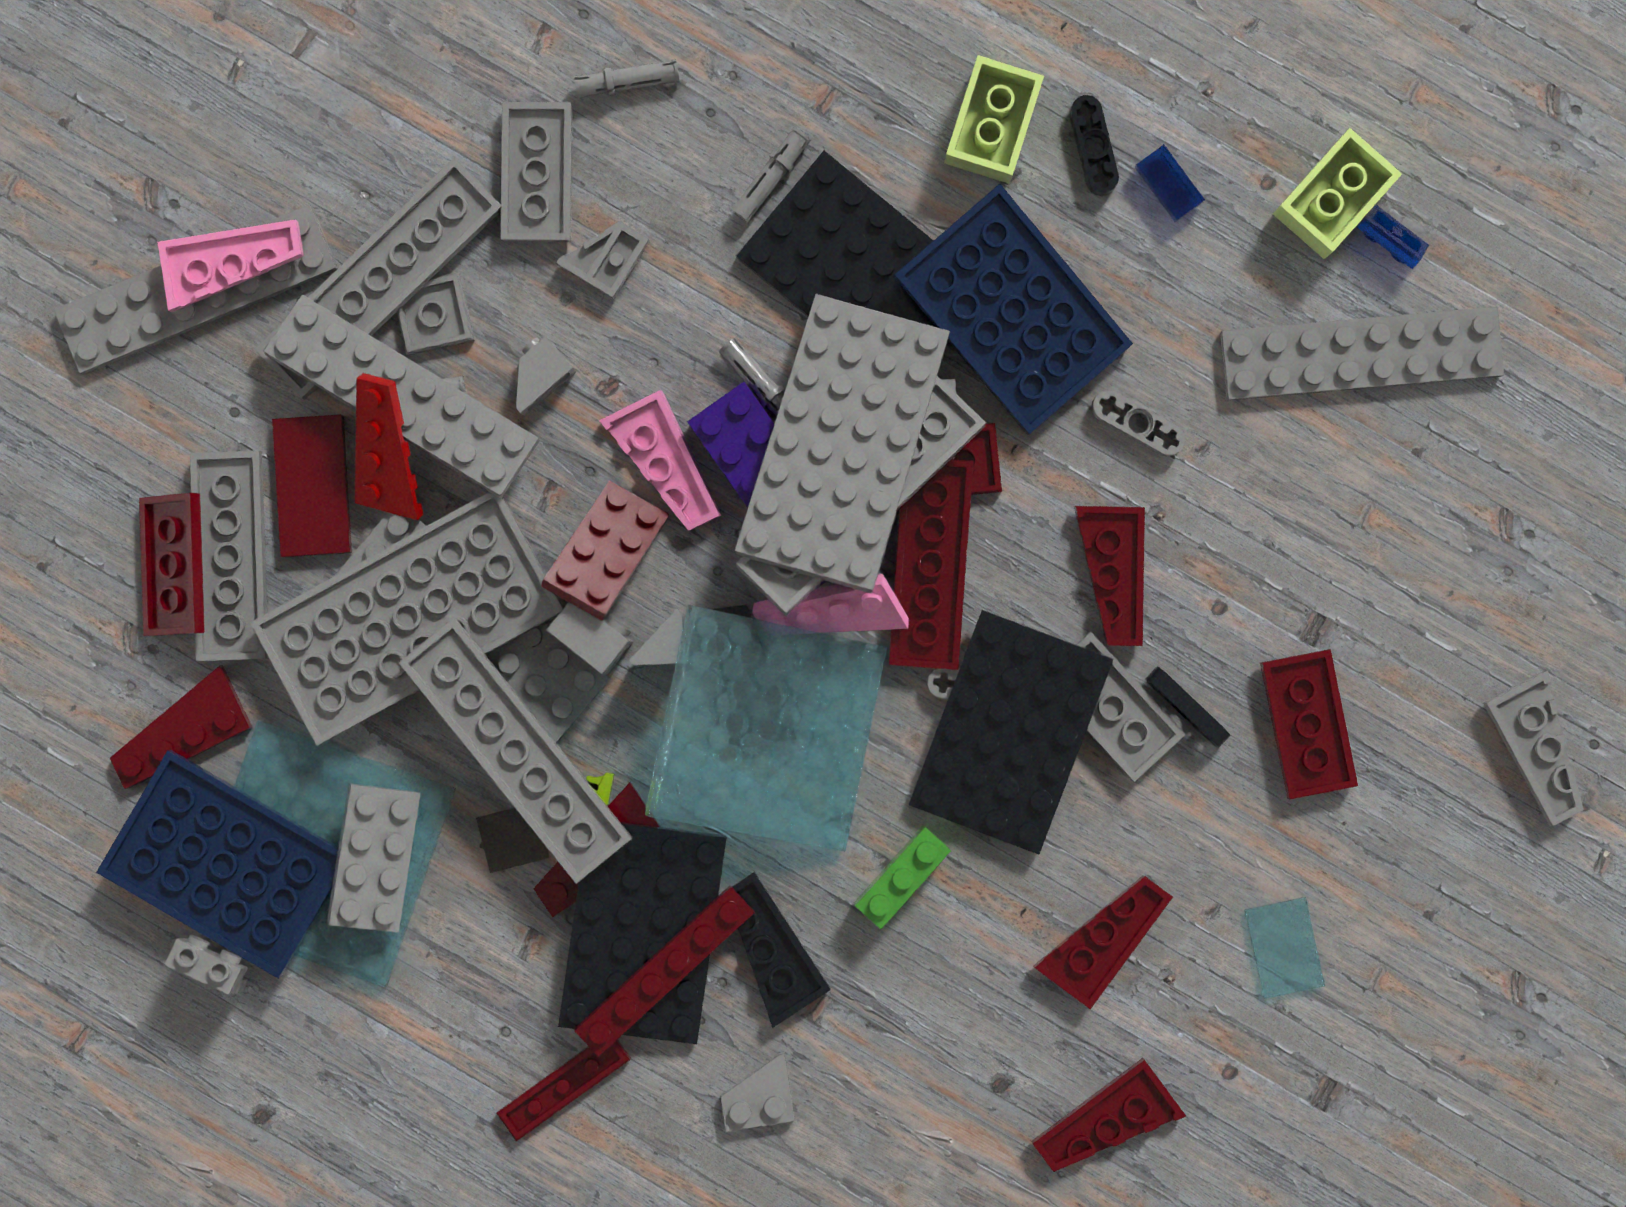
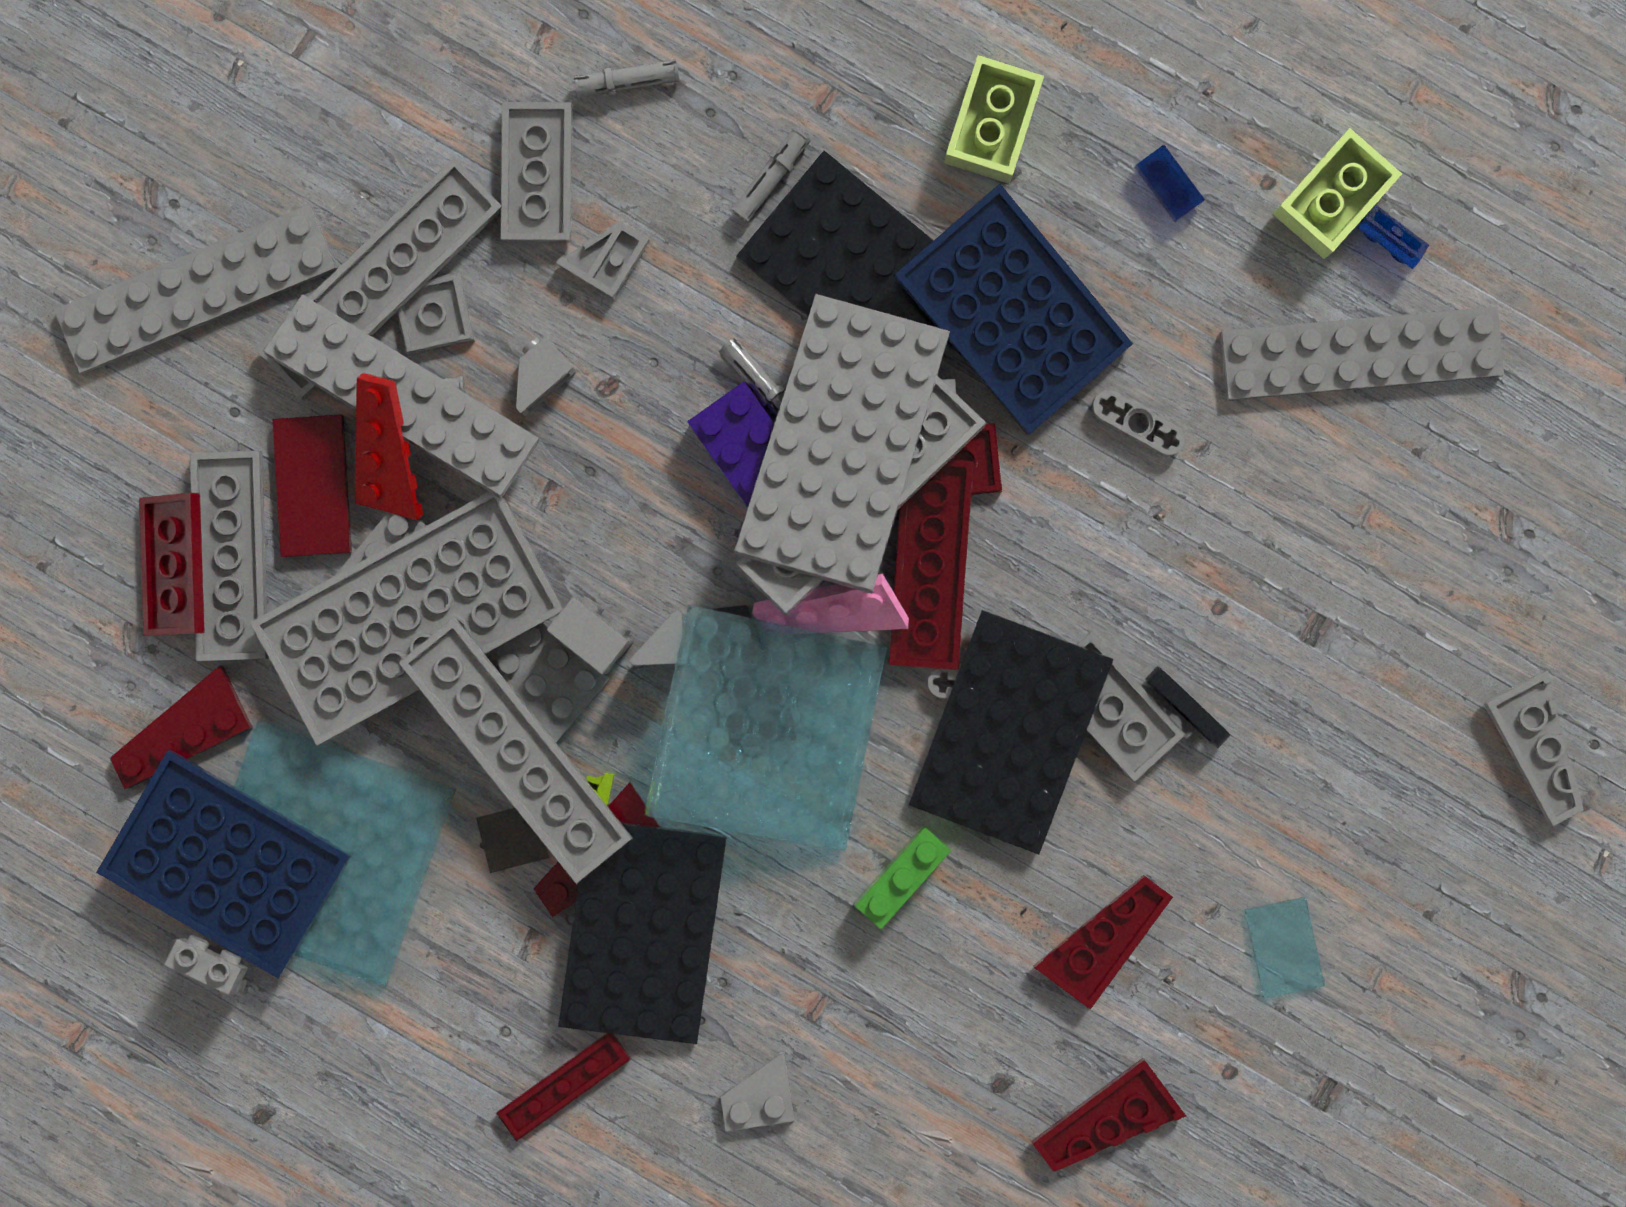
bright pink wing [157,219,304,313] -> none
light grey plate [327,783,421,932] -> none
plate [541,480,670,621] -> none
dark red plate [574,885,755,1057] -> none
bright pink wing [599,390,722,531] -> none
black wing [732,871,831,1028] -> none
black beam [1069,95,1119,196] -> none
dark red wing [1074,506,1145,646] -> none
dark red plate [1260,649,1358,799] -> none

